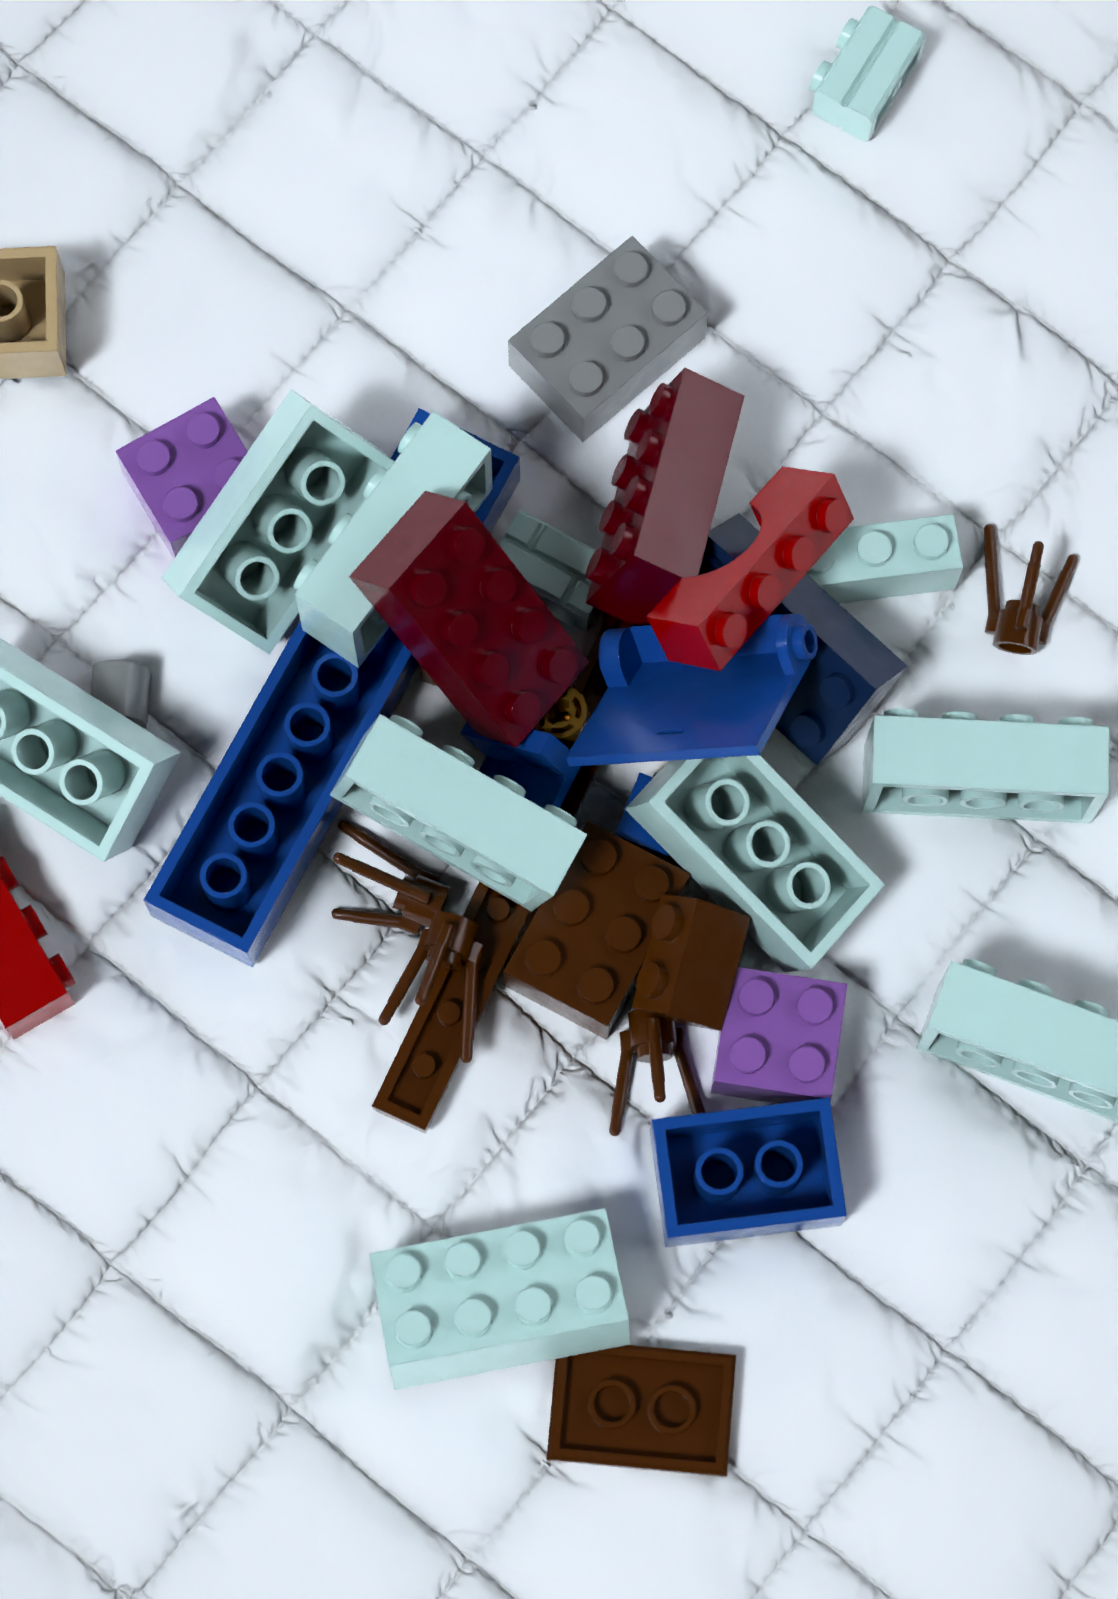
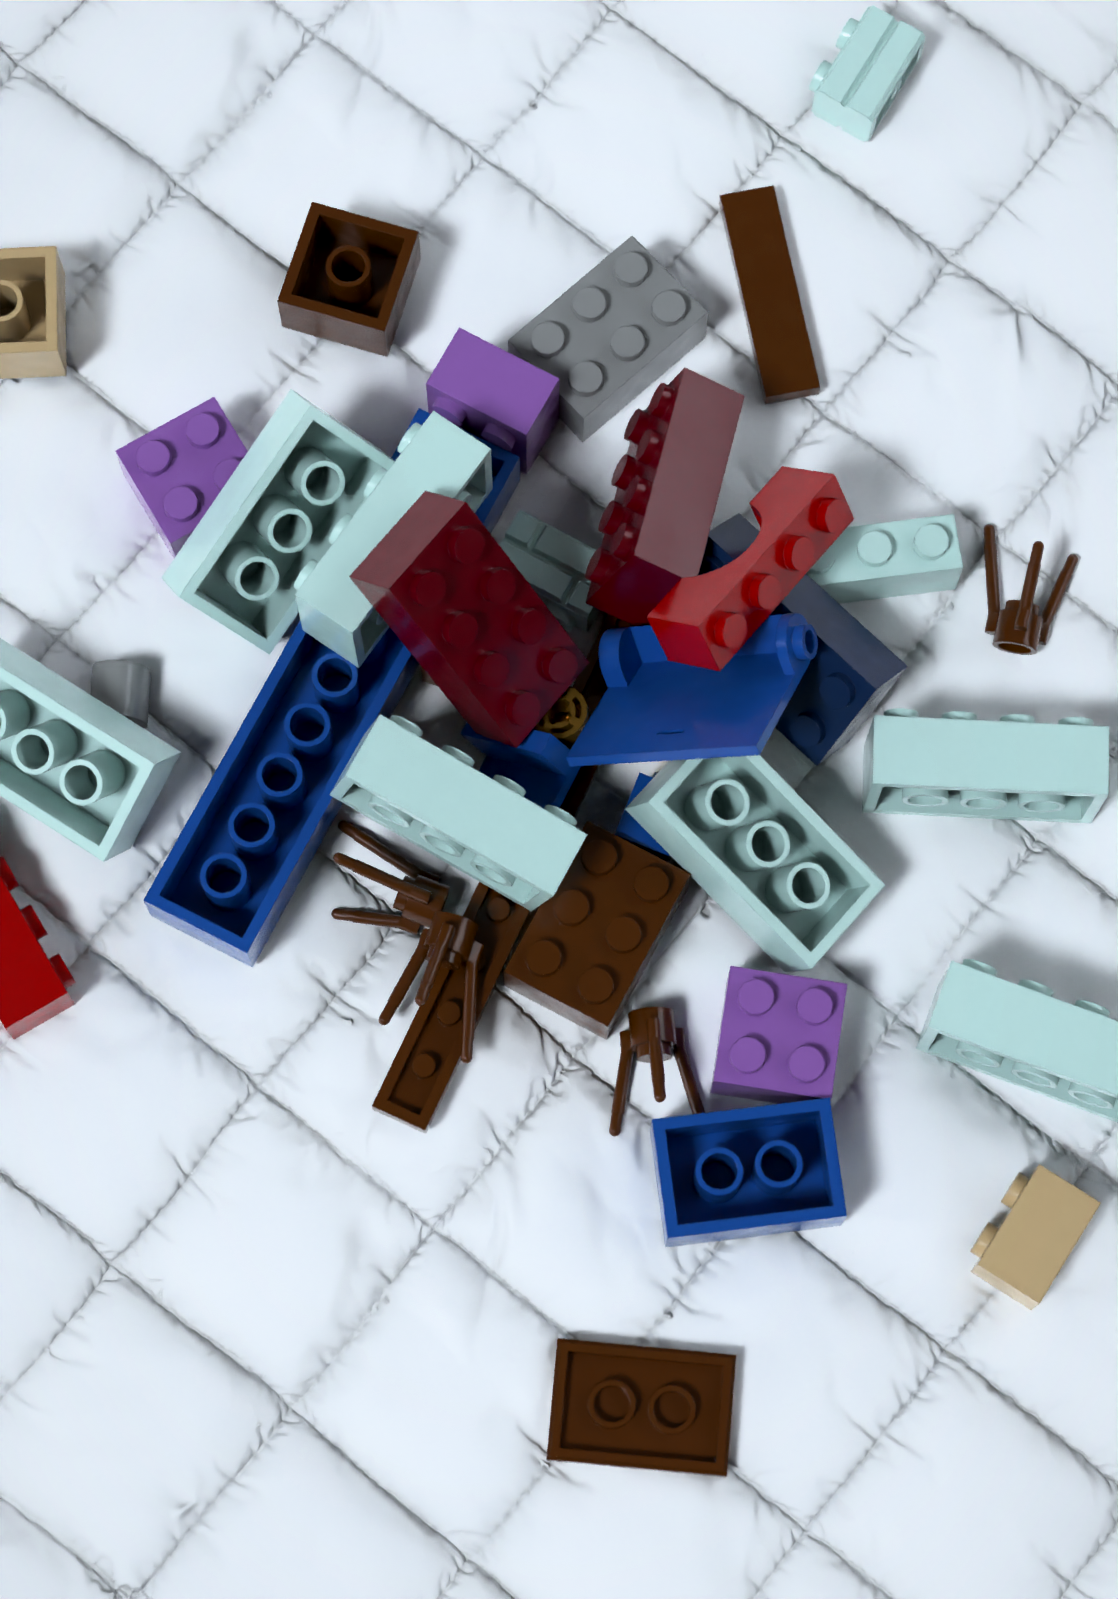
light aqua brick [369,1208,631,1390] -> none
reddish brown brick [632,894,751,1031] -> none
none -> reddish brown brick [277,201,421,357]
none -> medium lavender brick [426,327,559,474]
none -> reddish brown tile [719,185,820,404]
none -> tan brick [970,1164,1101,1310]

